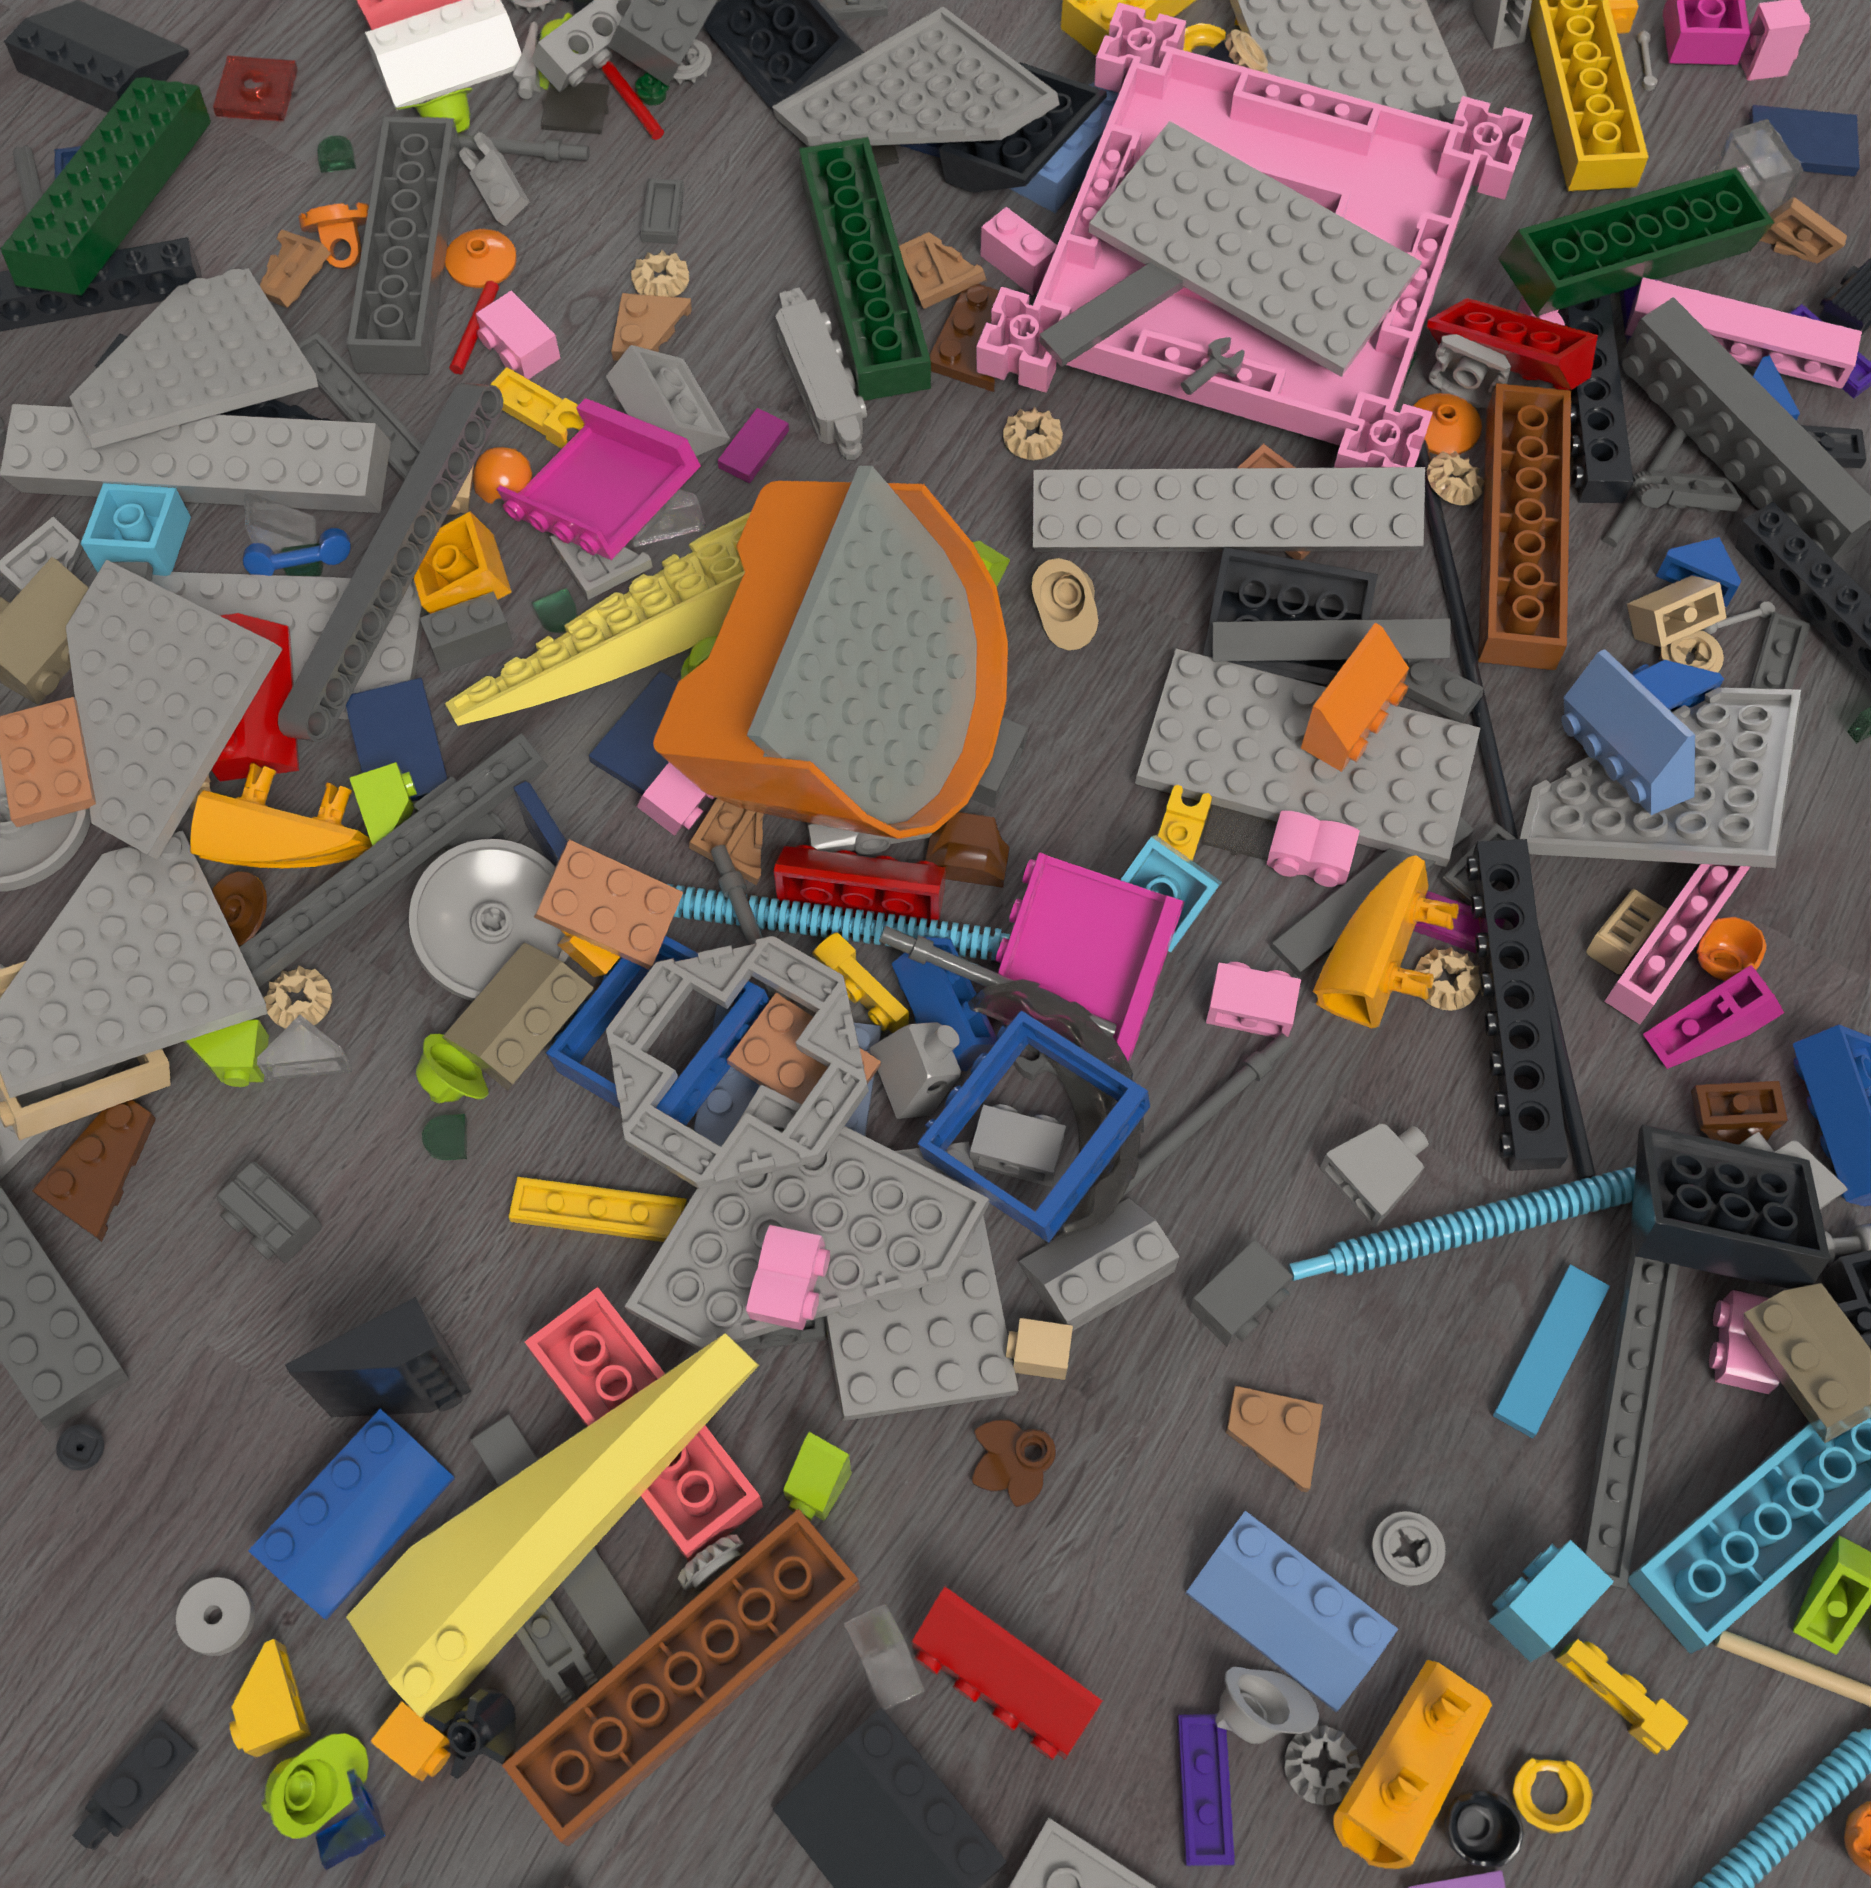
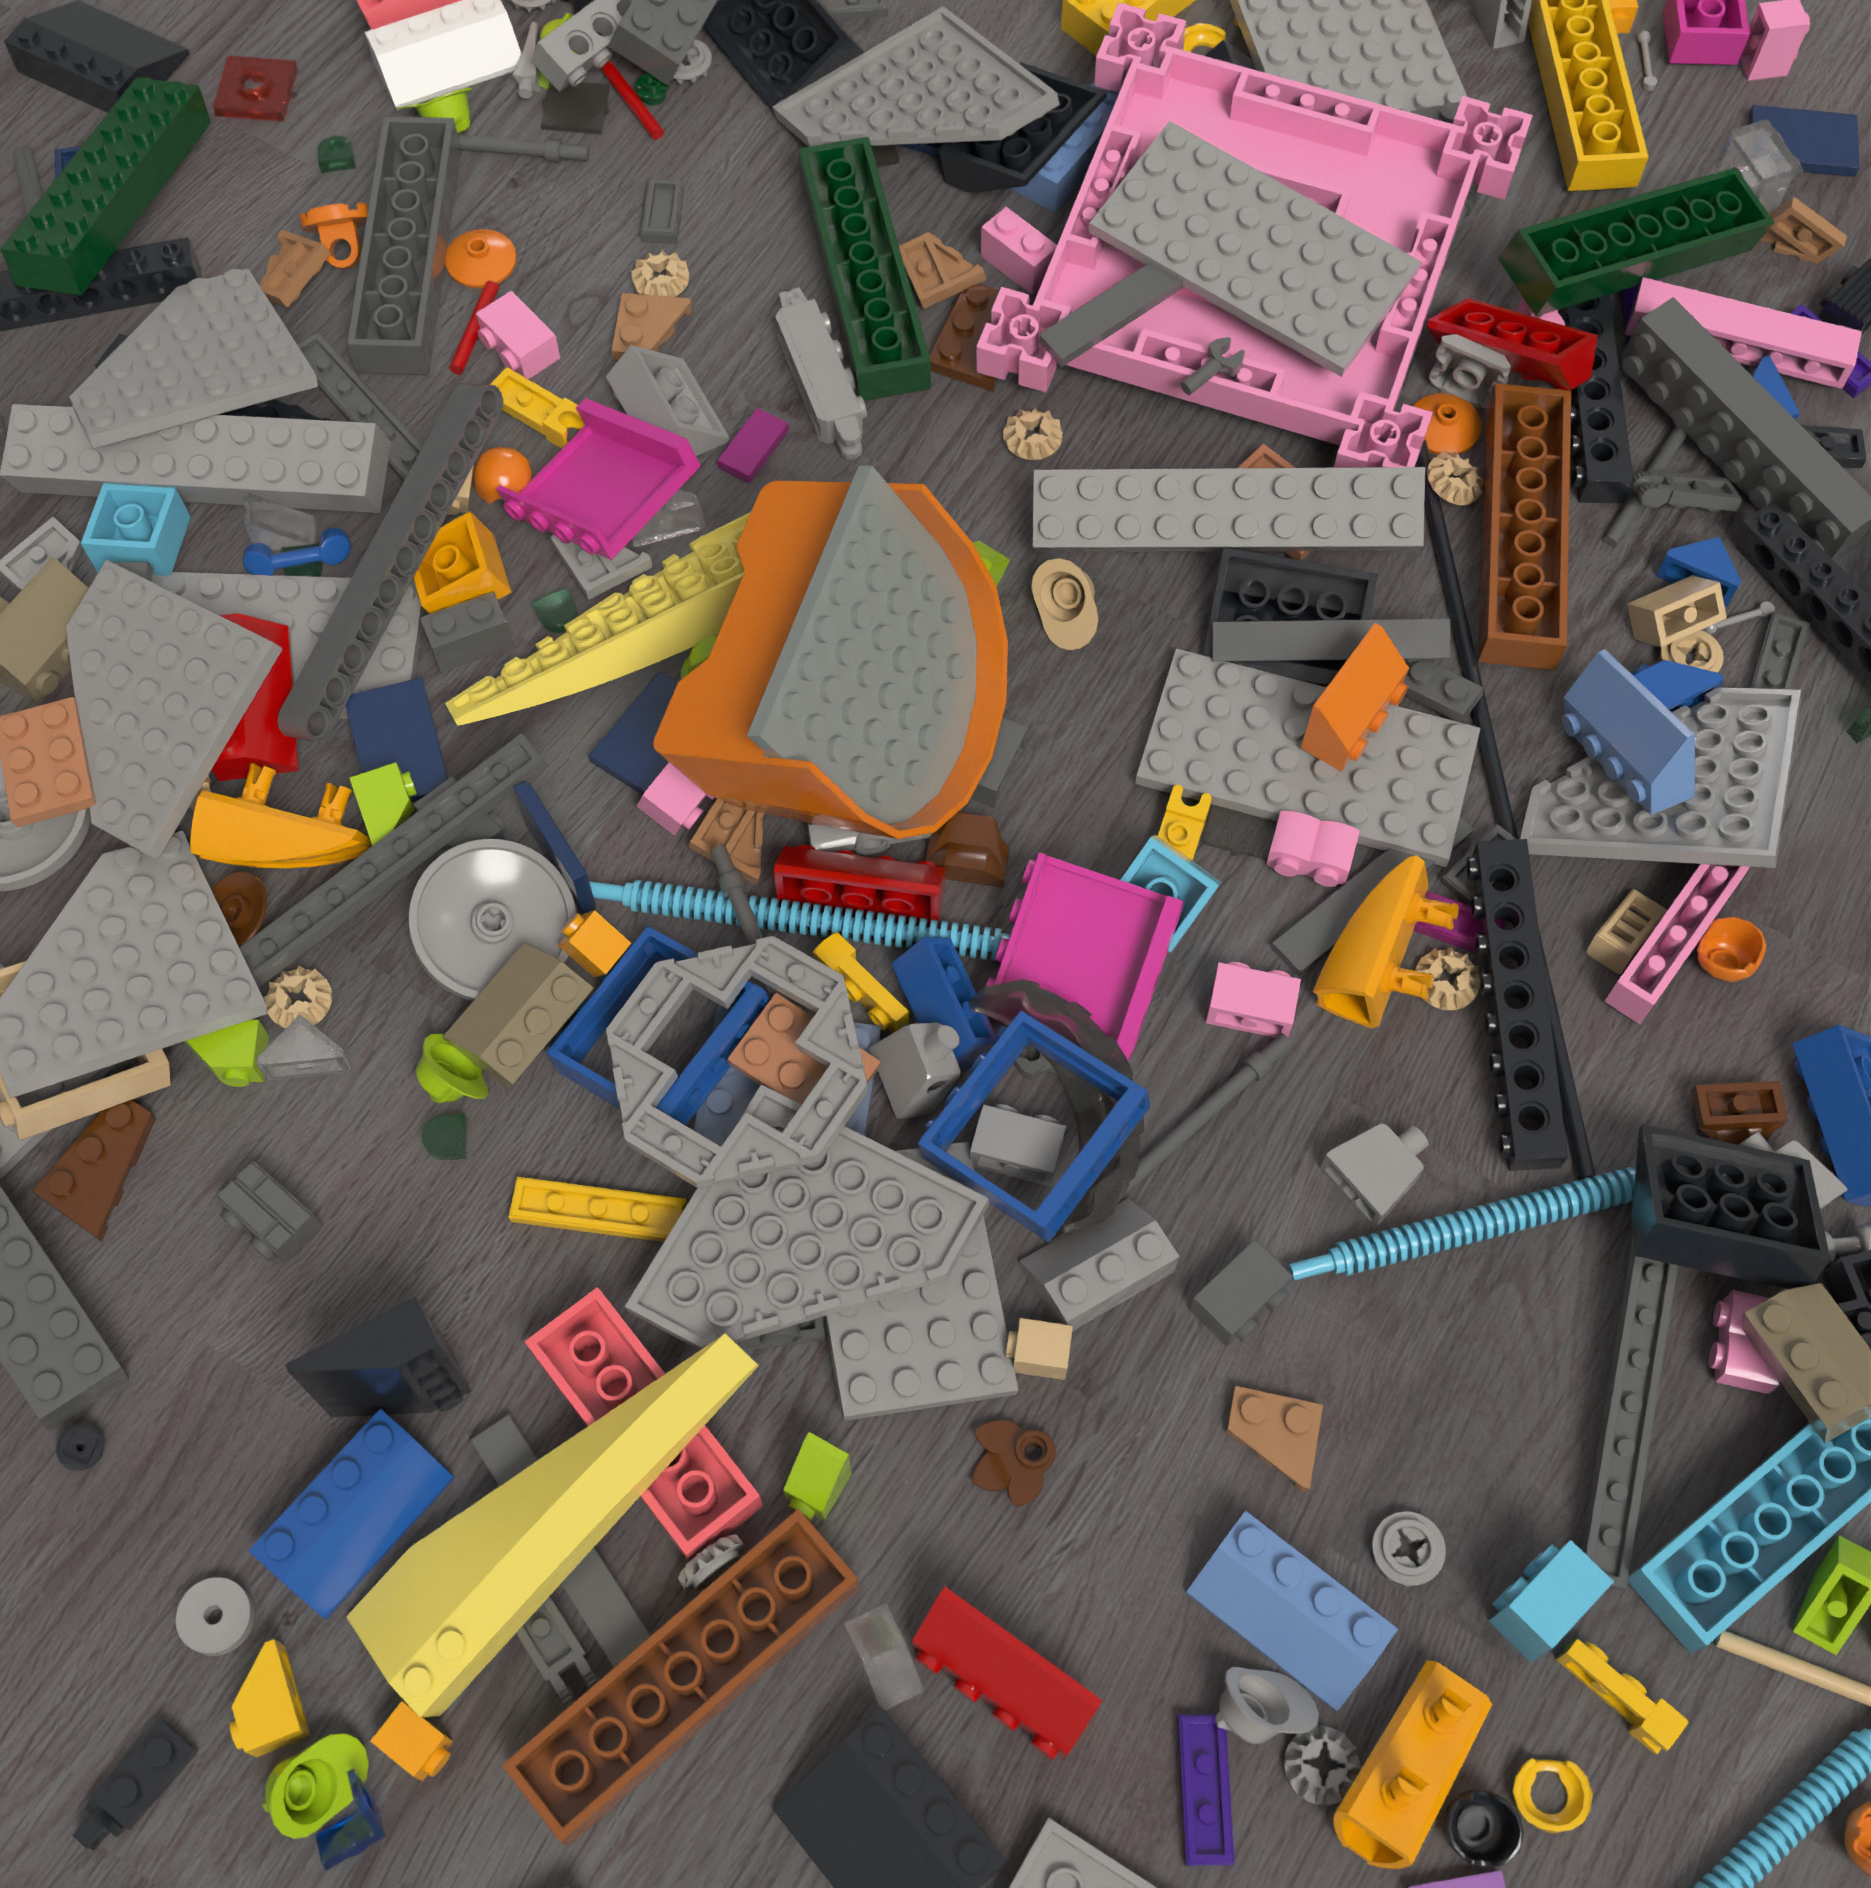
black brick [424,1688,516,1779] -> none
light grey hinge [459,132,530,226] -> none
nougat plate [534,839,683,969] -> none
bright pink brick [746,1225,830,1330] -> none
dark grey bar [879,926,1117,1040] -> none
tan gear [1225,29,1268,73] -> none
dark azure tile [1492,1264,1610,1438] -> none
dark pink slope [1643,964,1784,1069] -> none

